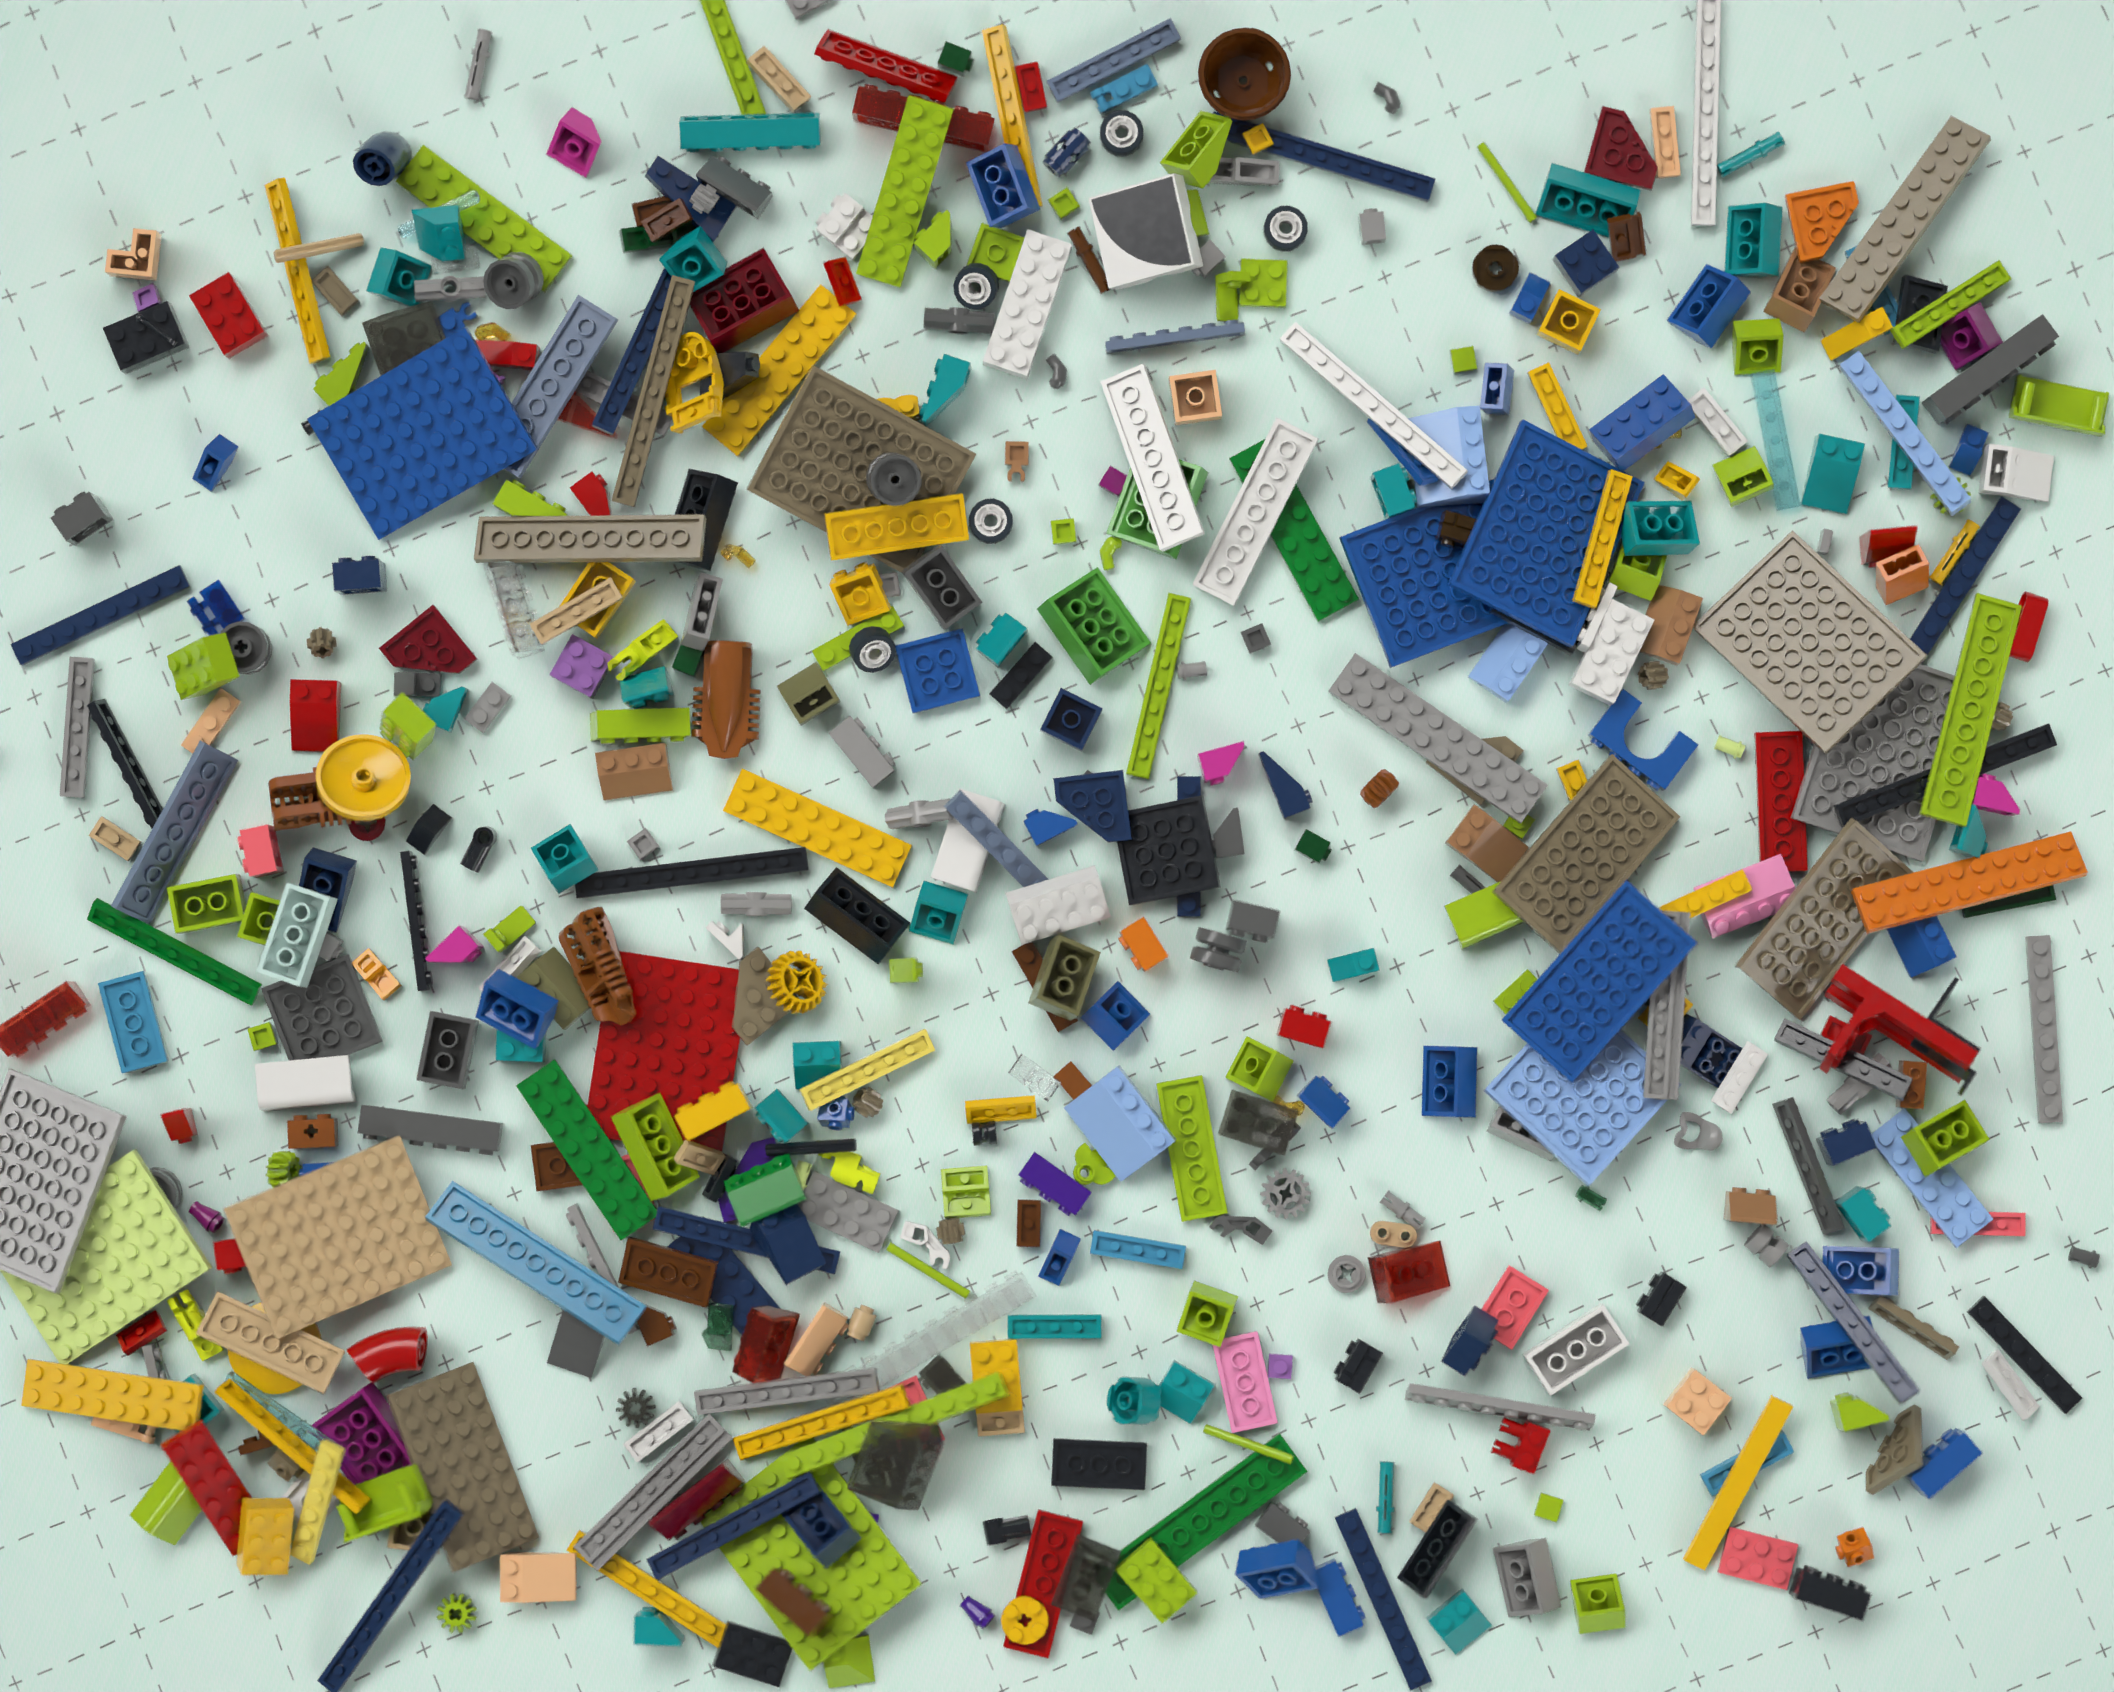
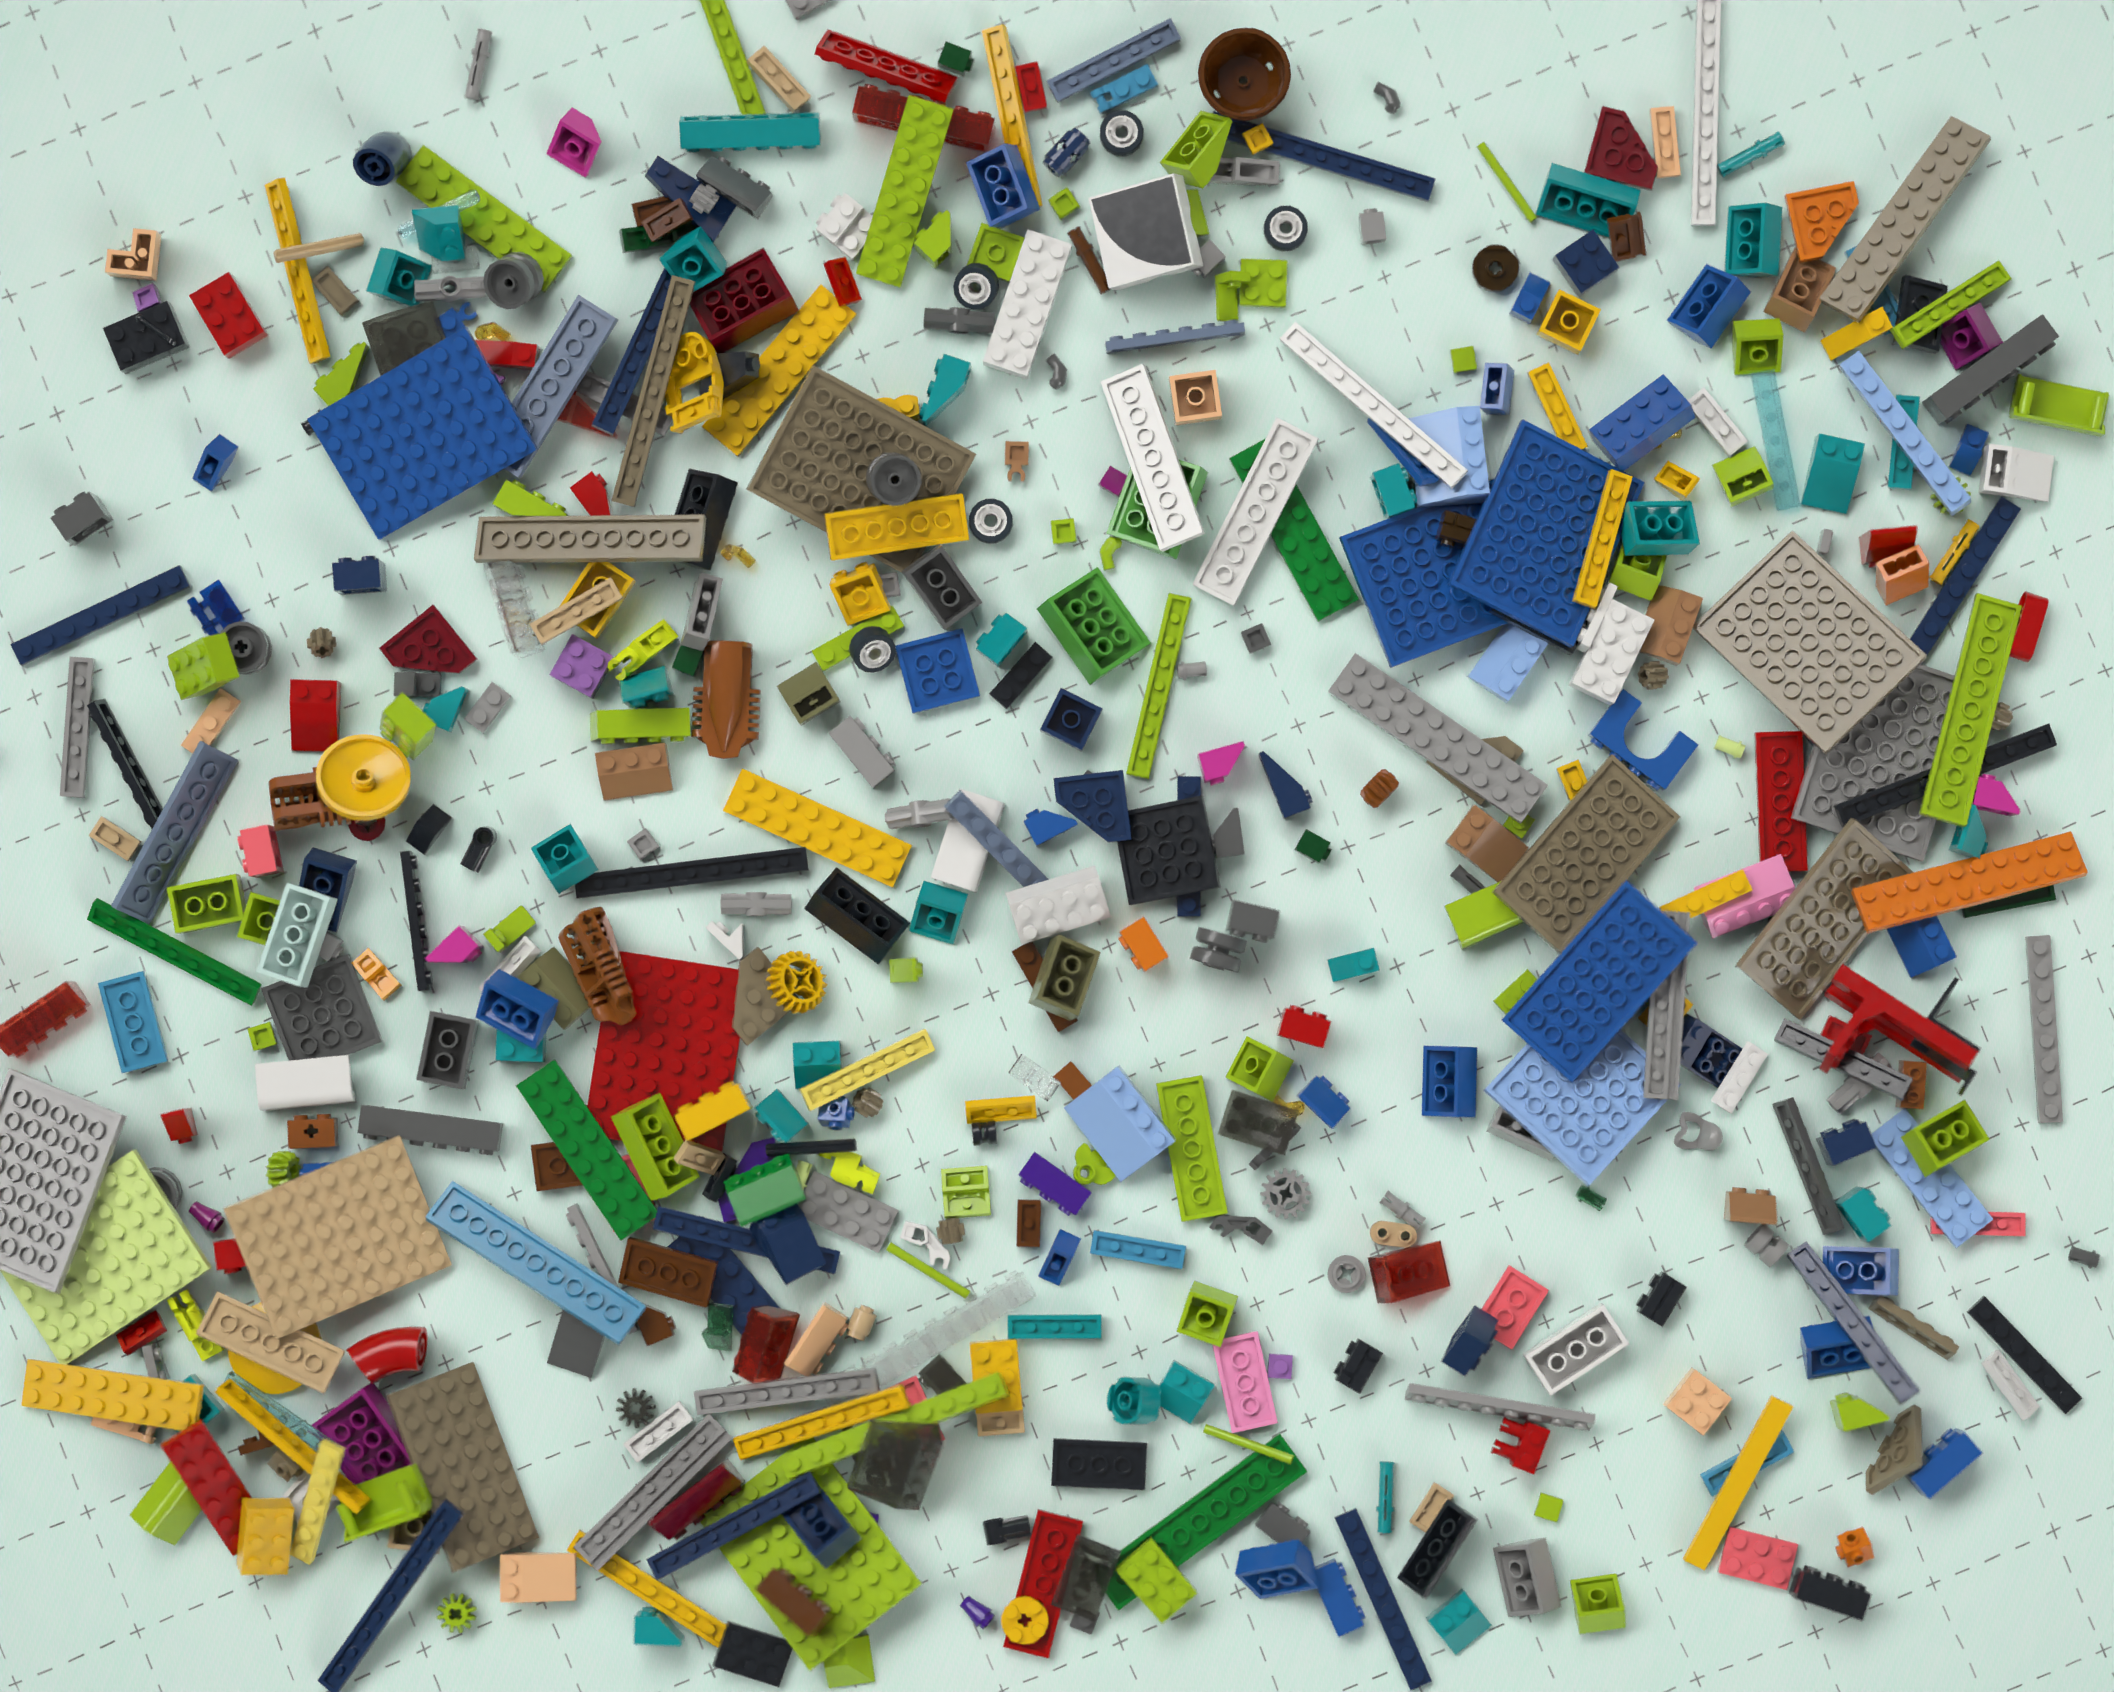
blue slope [1081,981,1150,1051] -> none

